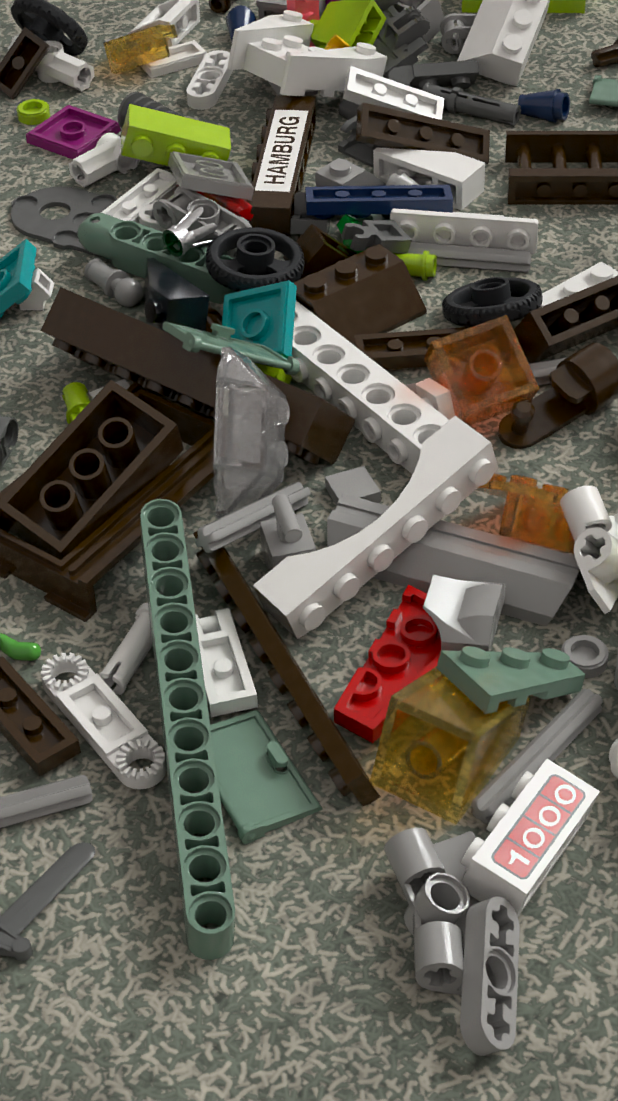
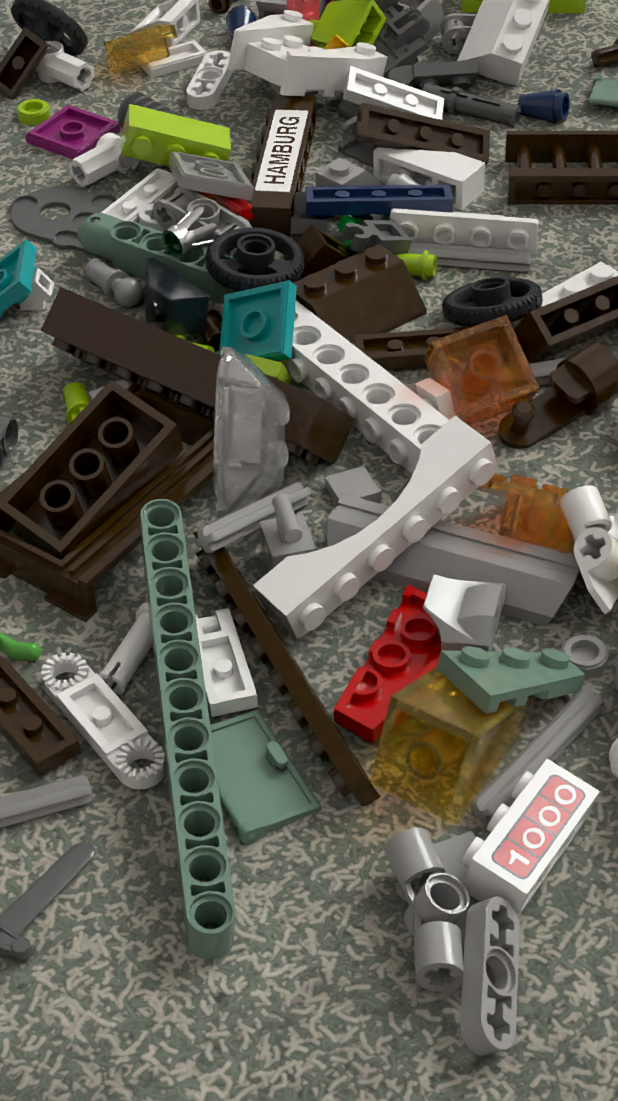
sand green door [163,322,300,376] -> none

